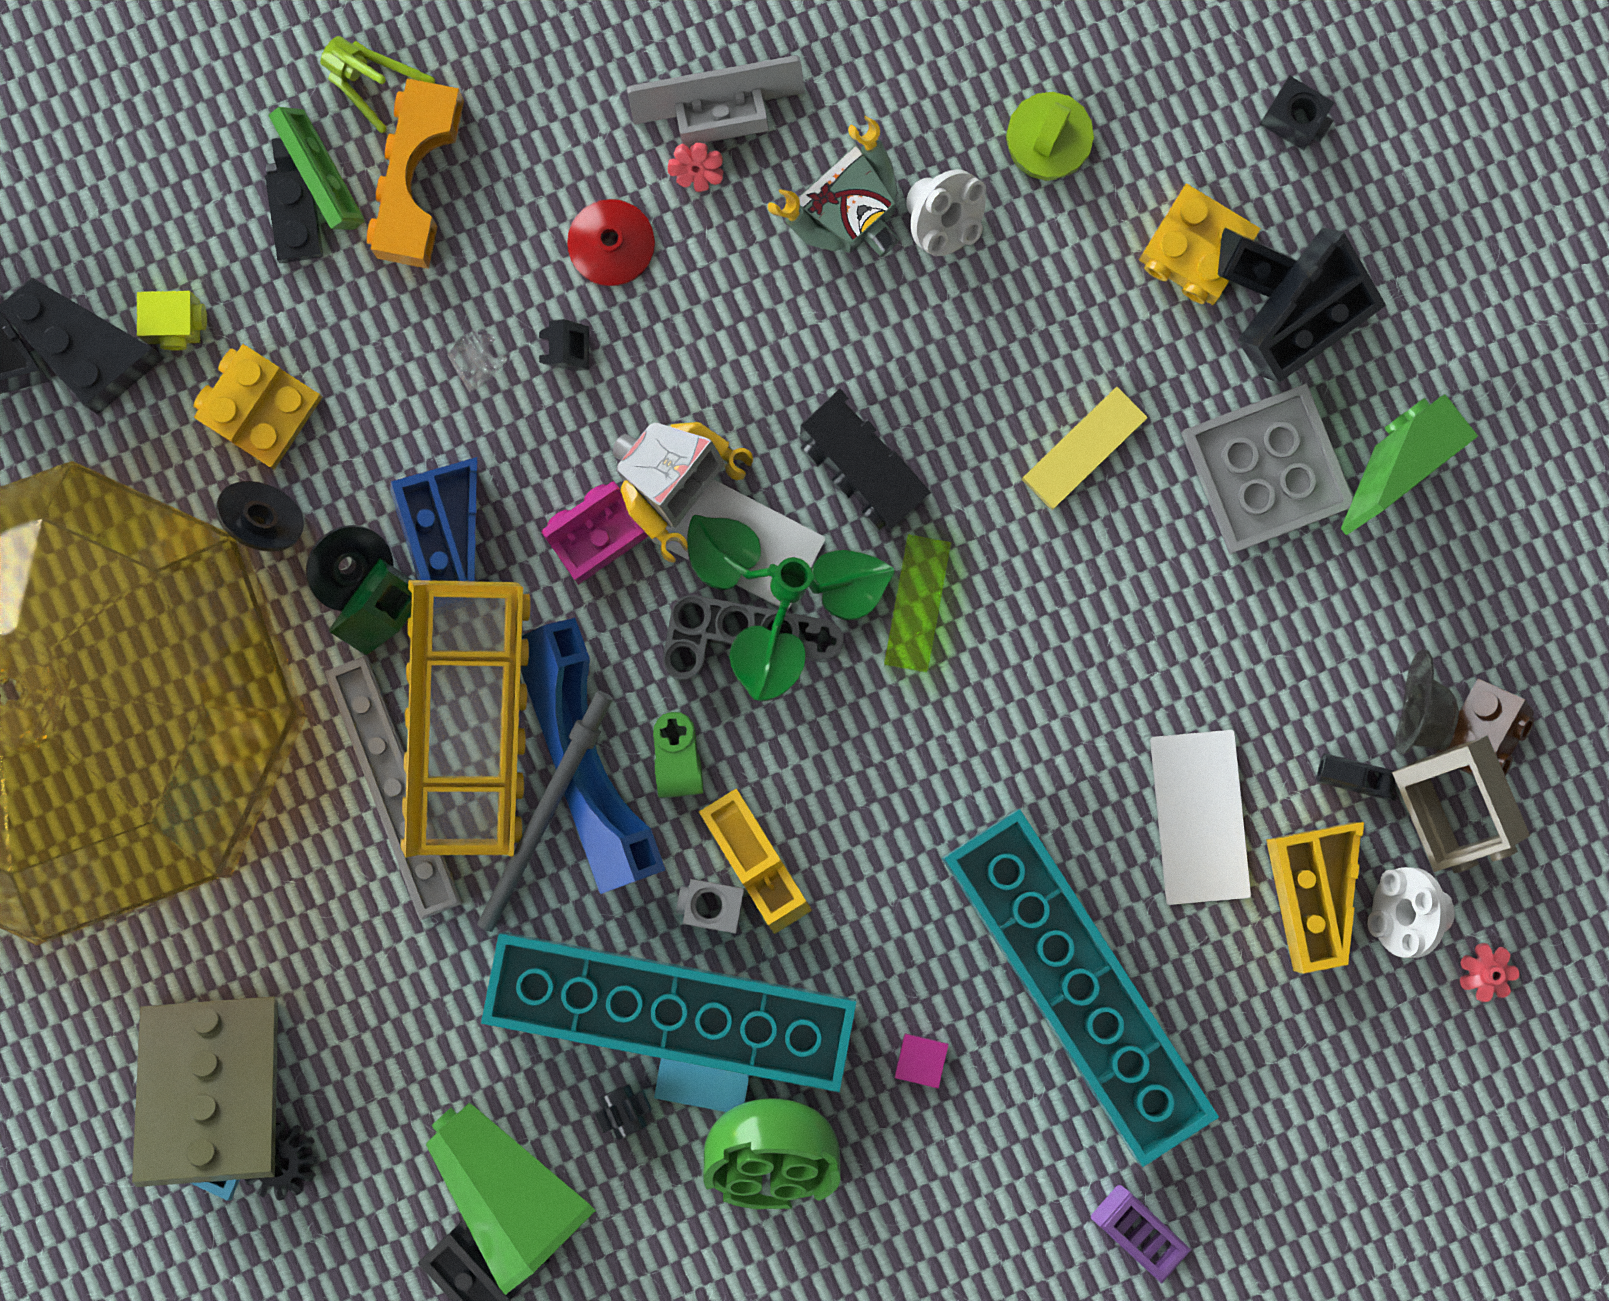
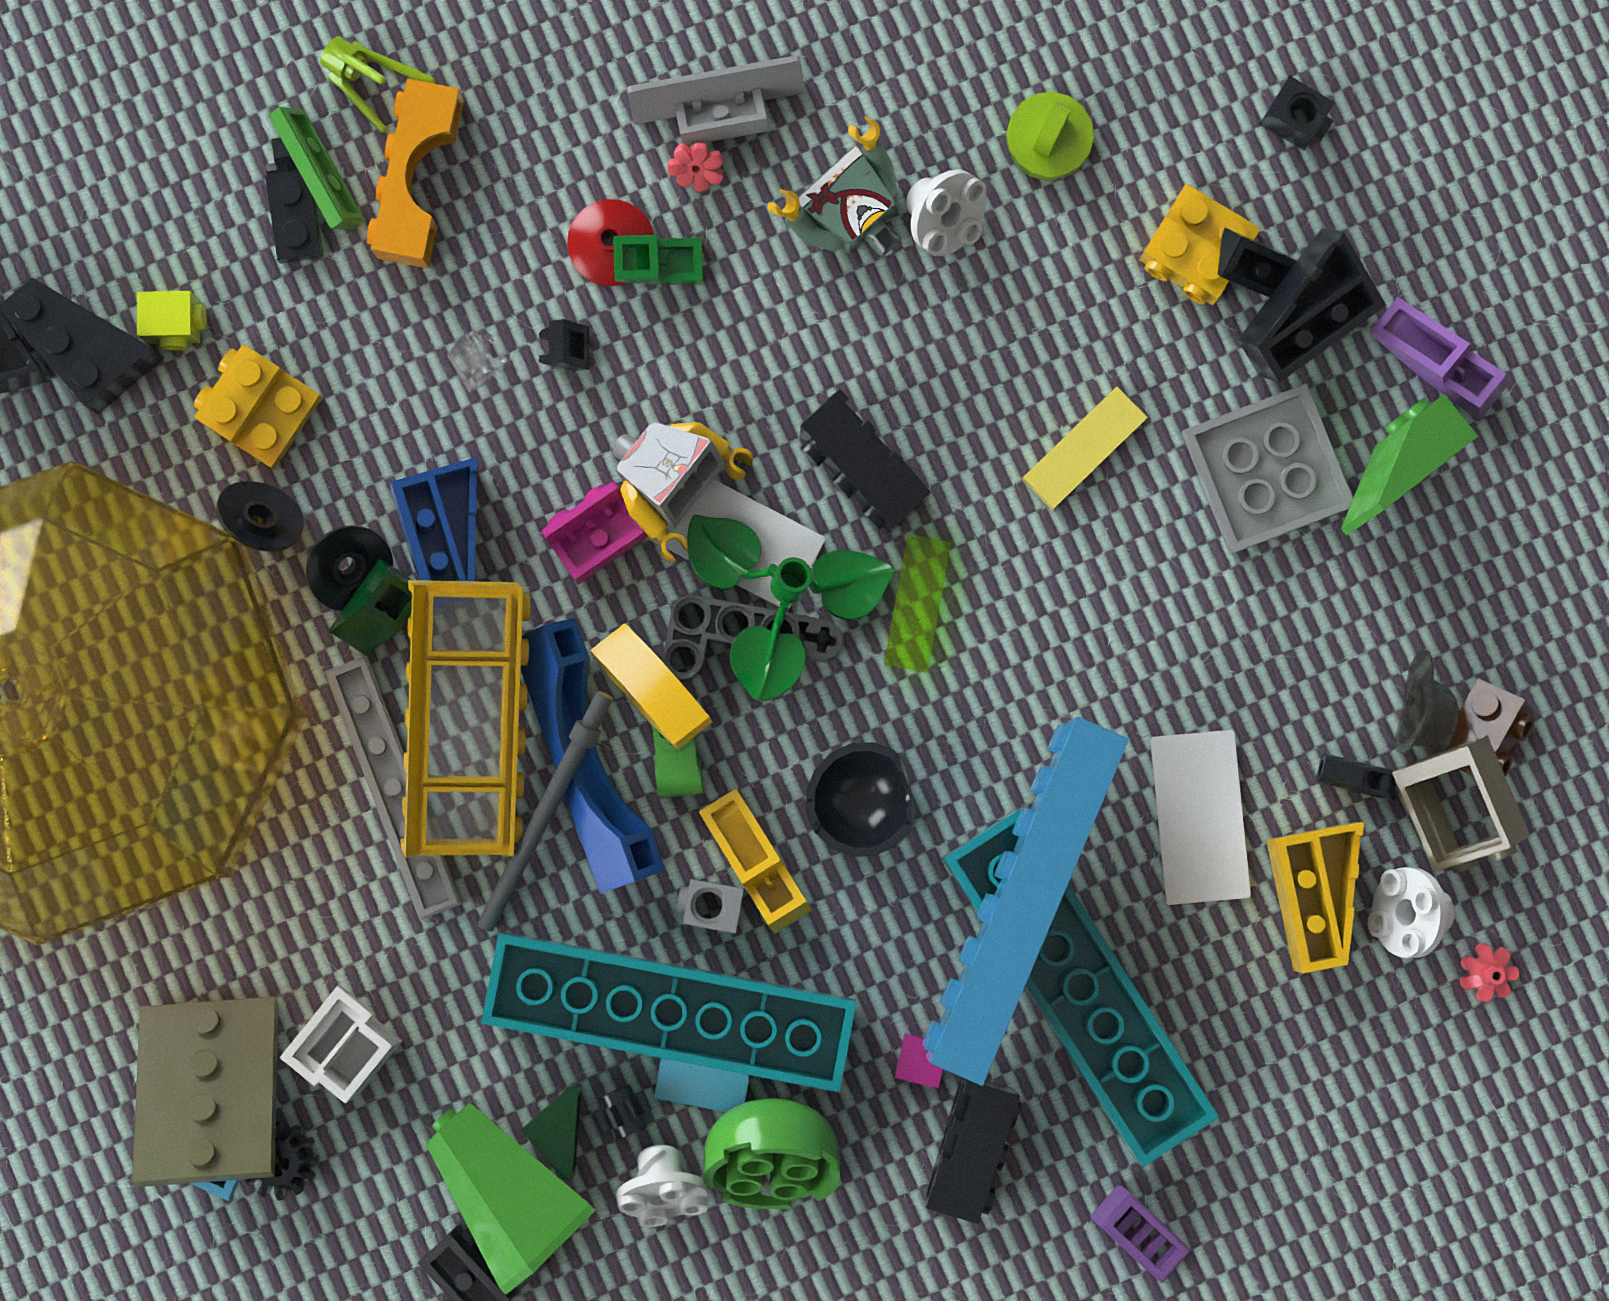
none -> white plate [280,985,403,1104]
none -> dark green slope [521,1083,582,1179]
none -> yellow slope [590,623,712,750]
none -> green slope [613,235,703,285]
none -> white plate [617,1145,708,1227]
none -> black cylinder [806,742,916,857]
none -> dark azure brick [922,716,1129,1086]
none -> black wedge [924,1077,1021,1224]
none -> medium lavender slope [1371,297,1507,420]

